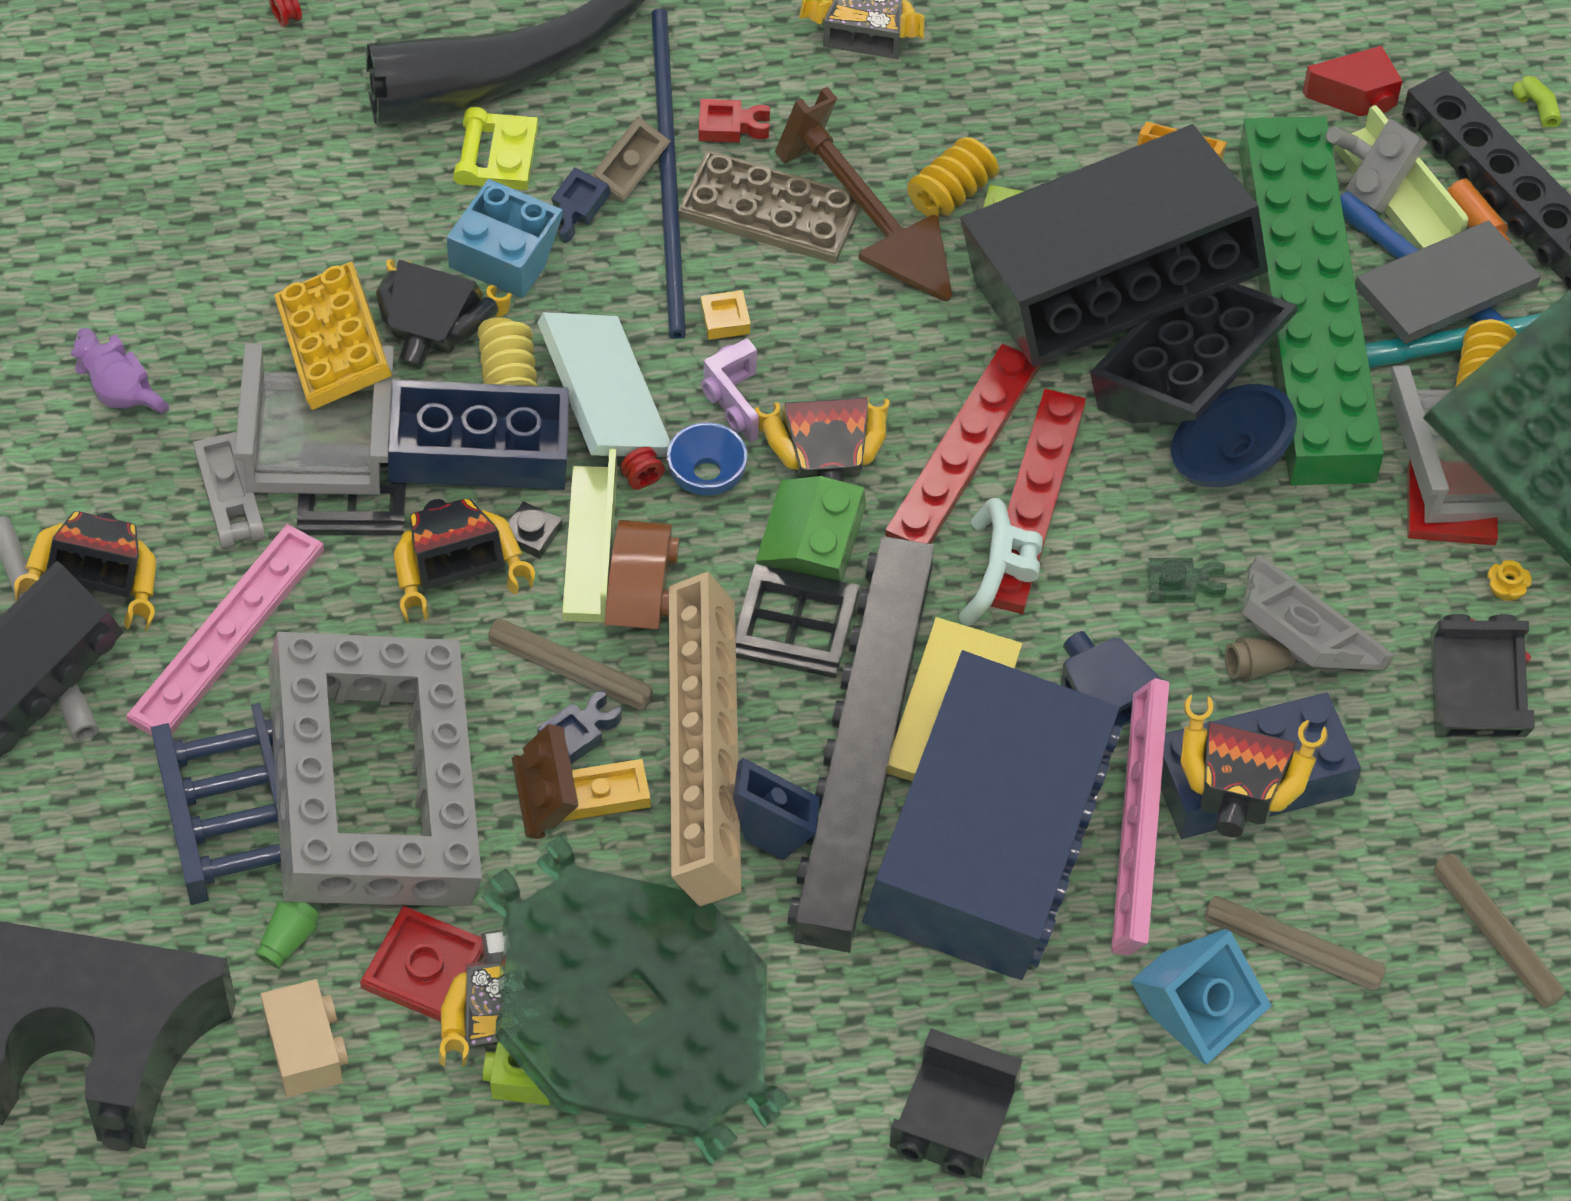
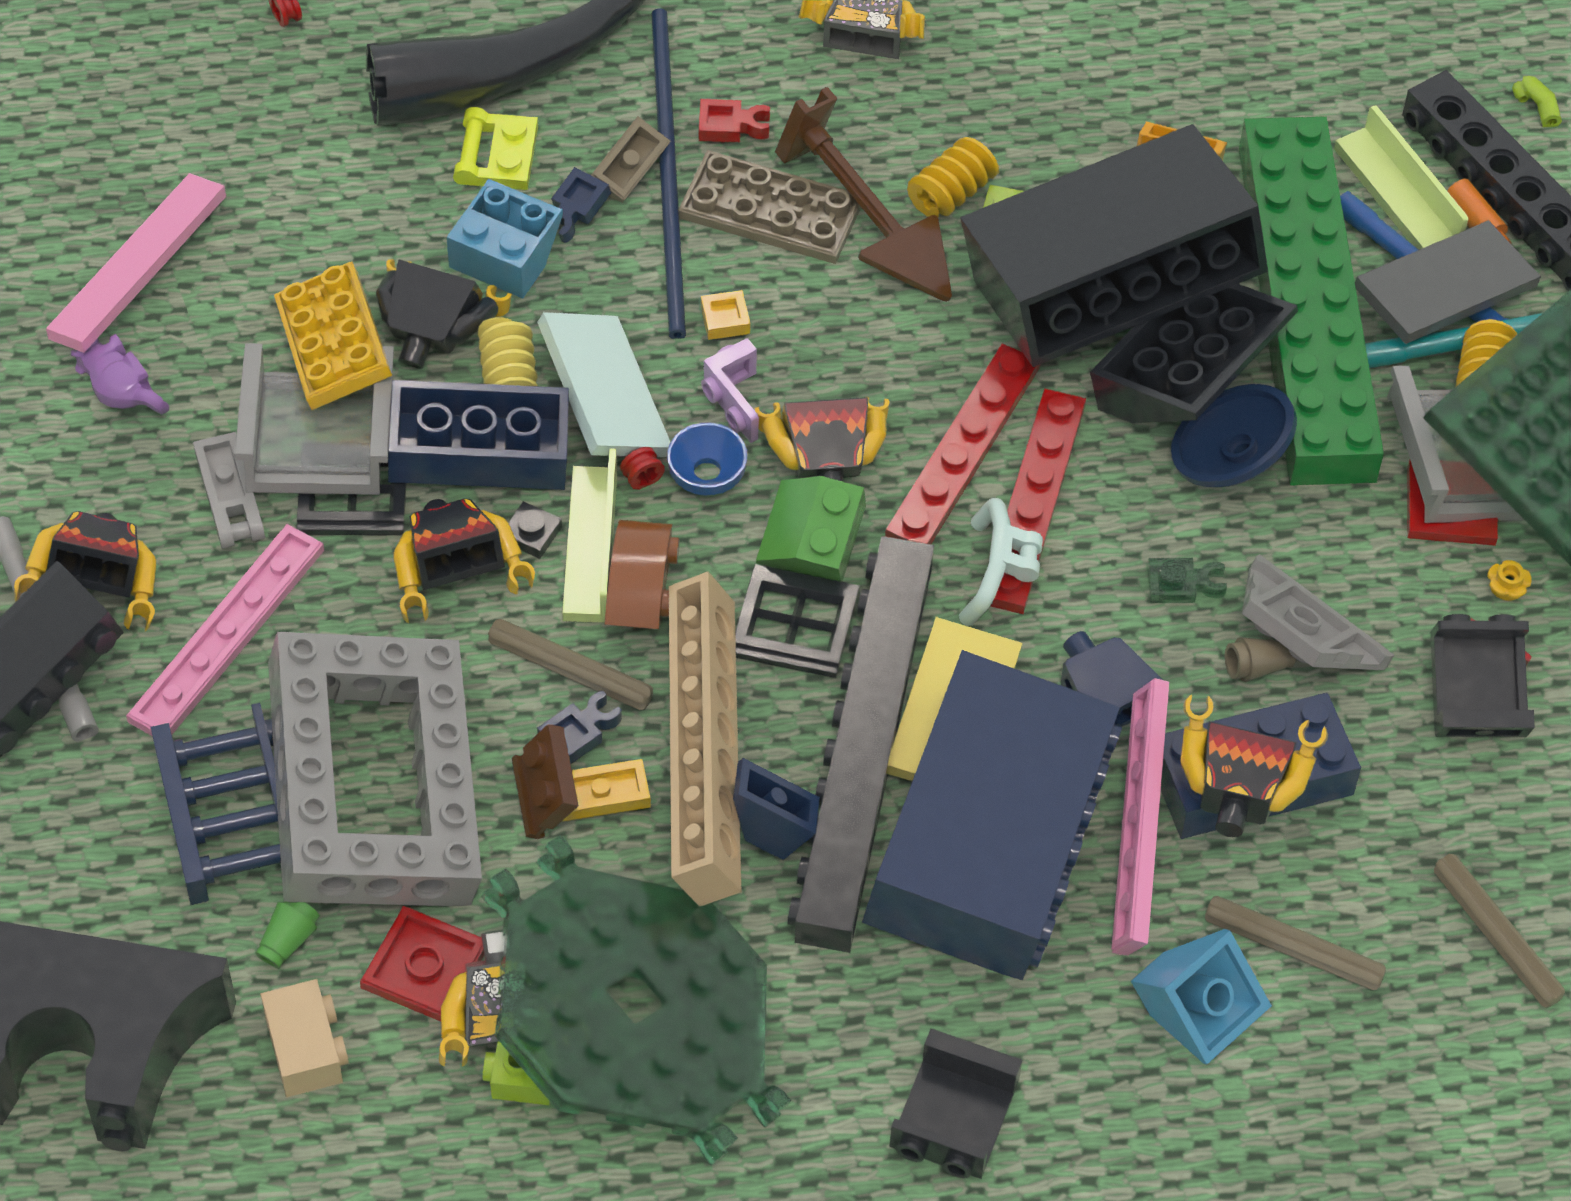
red slope [1302,46,1403,117] -> none
light grey plate [1326,119,1427,213] -> none
none -> bright pink tile [46,173,226,353]

